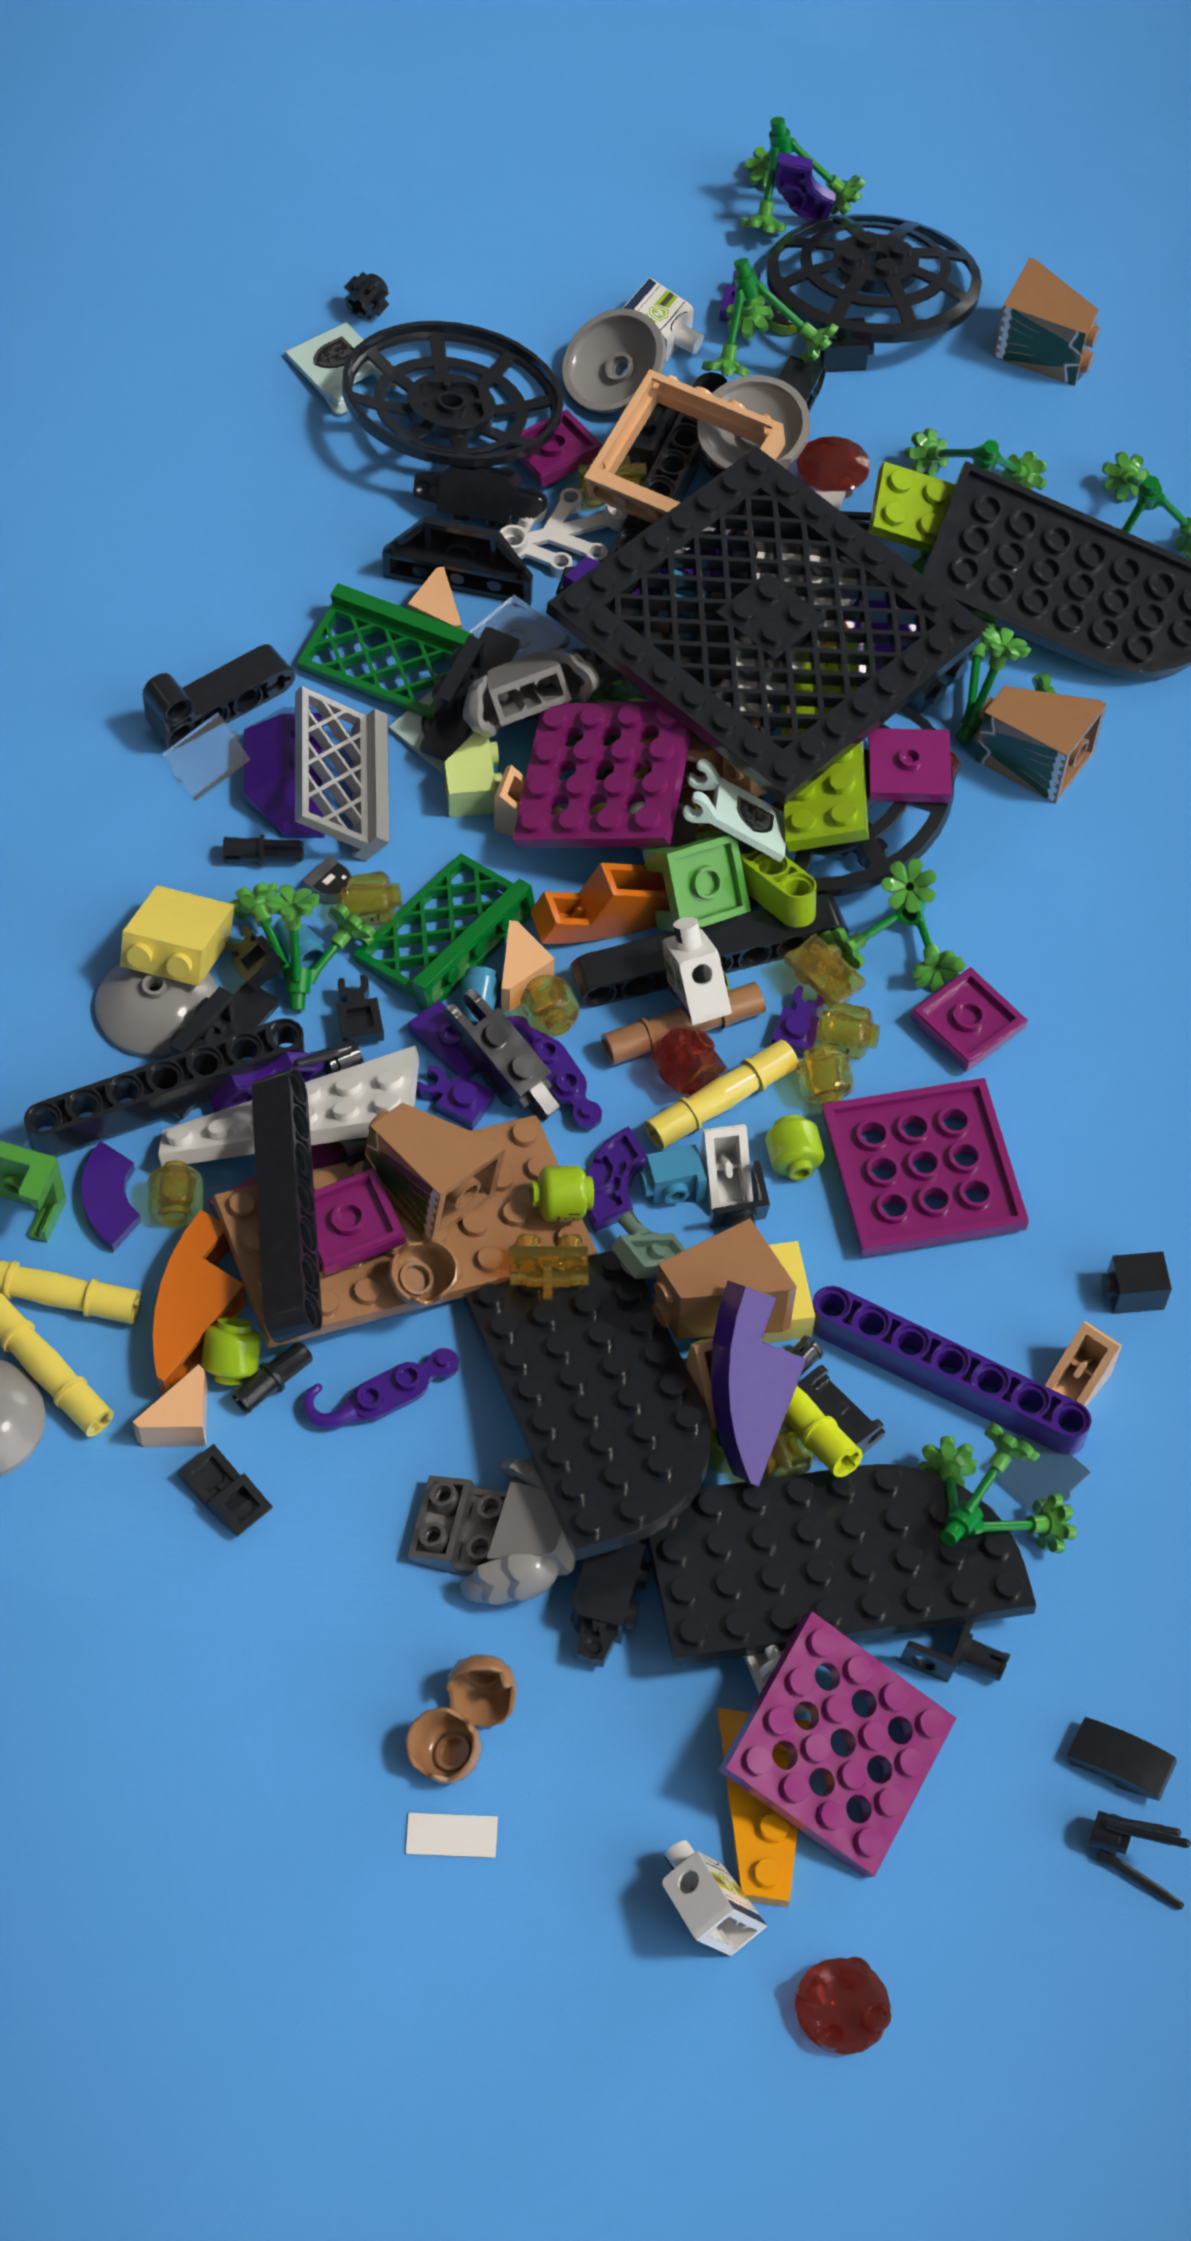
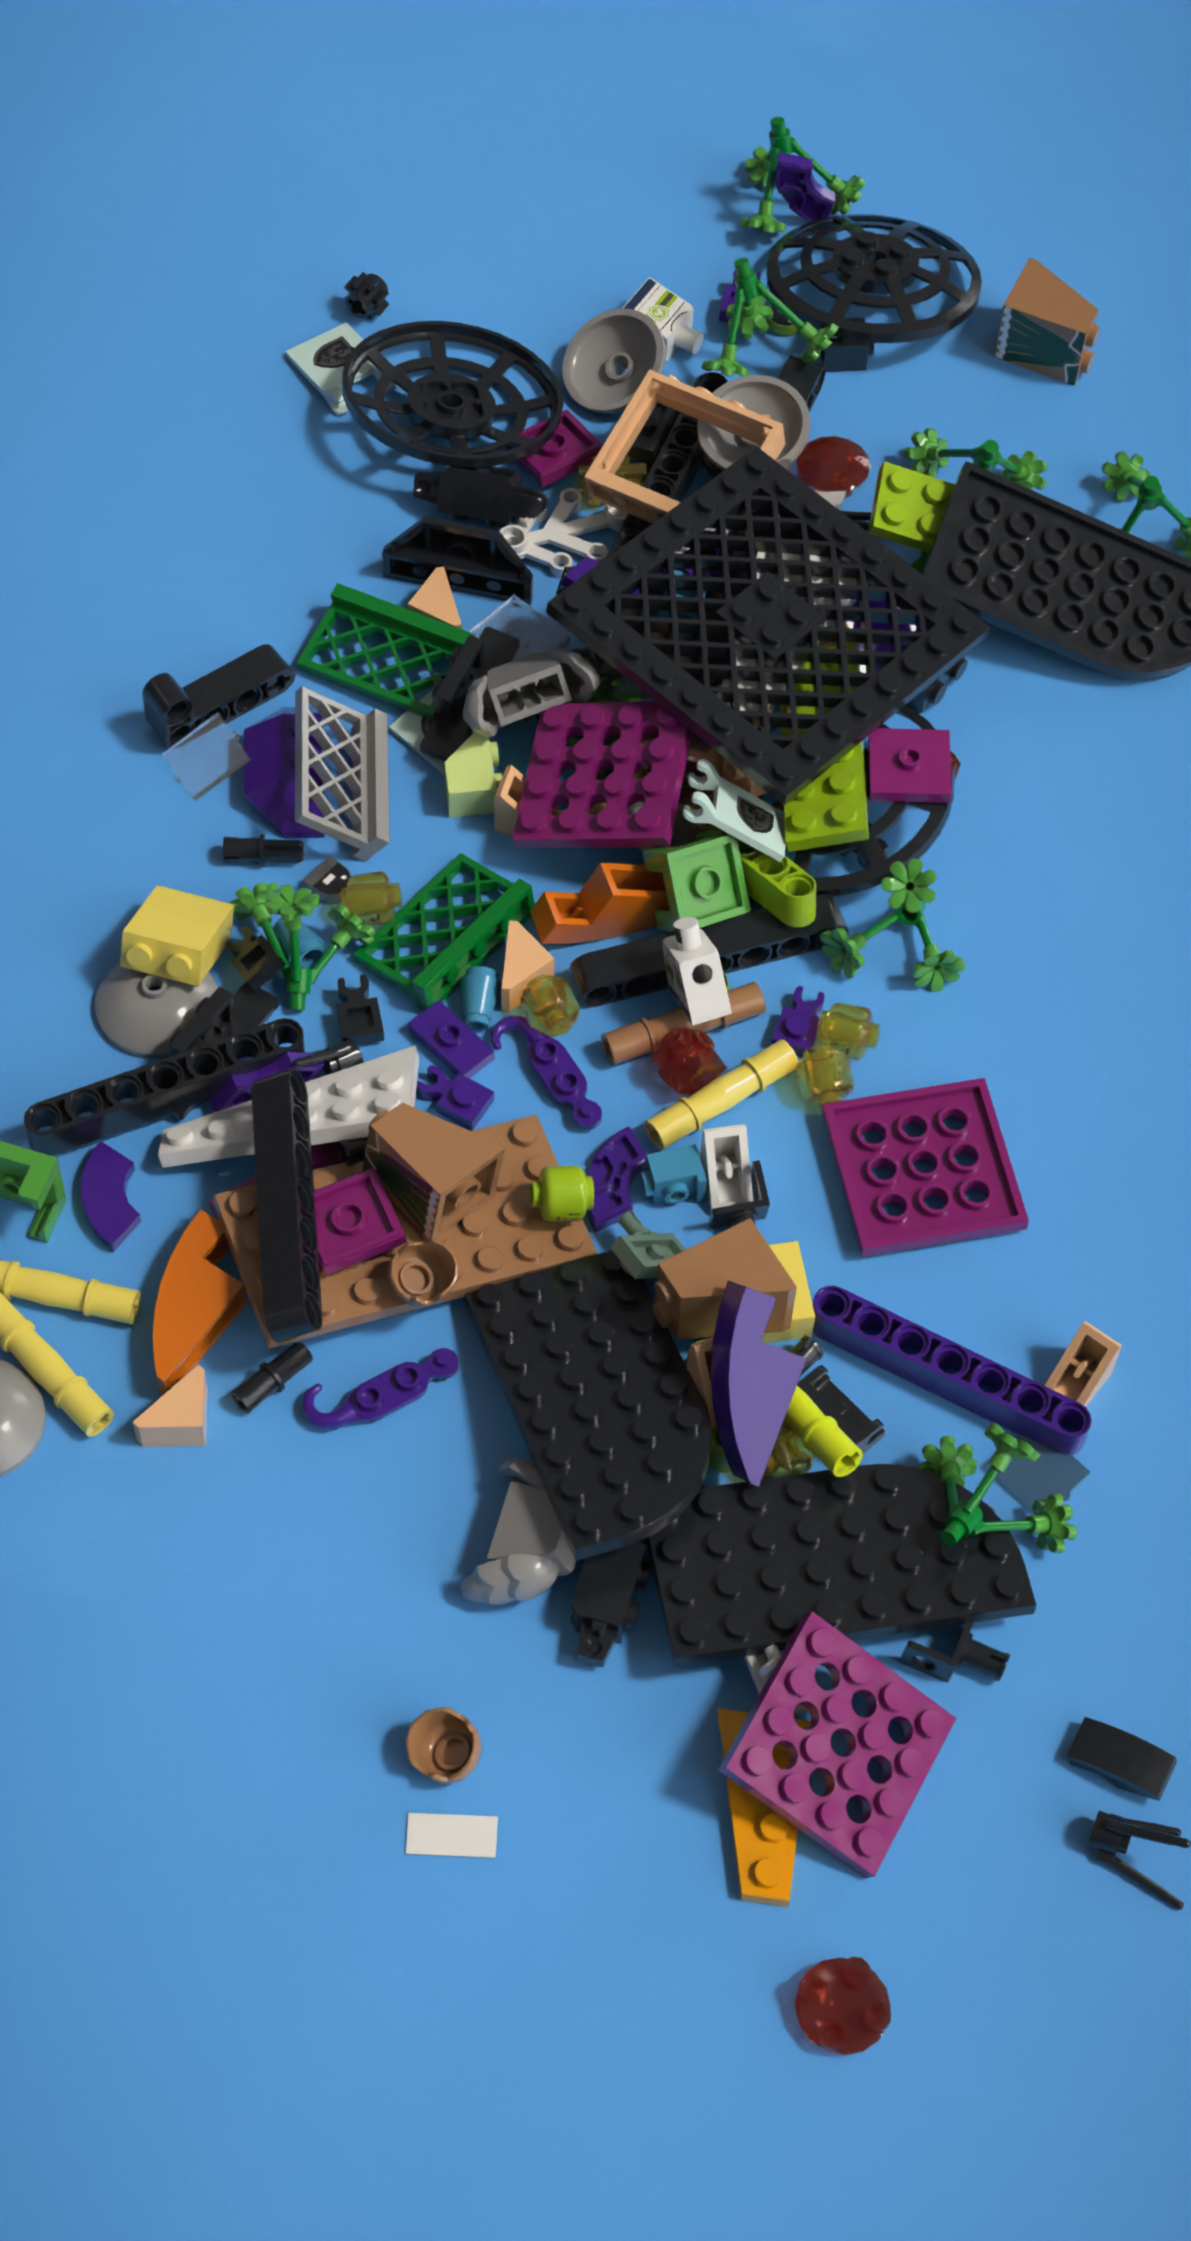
clear yellow head [147,1160,204,1227] -> none
black slope [178,1444,273,1537] -> none
lime head [201,1317,261,1385] -> none
flat silver slope [408,1475,508,1576] -> none
black hinge [443,989,560,1122] -> none
medium nougat hair [446,1654,517,1728] -> none
clear yellow hips [508,1234,589,1300] -> none
white torso [662,1840,767,1956] -> none
lime head [765,1115,825,1180] -> none
clear yellow hips [784,933,865,1011] -> none
magenta plate [910,967,1028,1072] -> none
plant [954,622,1056,745] -> none
medium nougat slope [974,686,1106,804] -> none
black brick [1101,1251,1172,1314] -> none

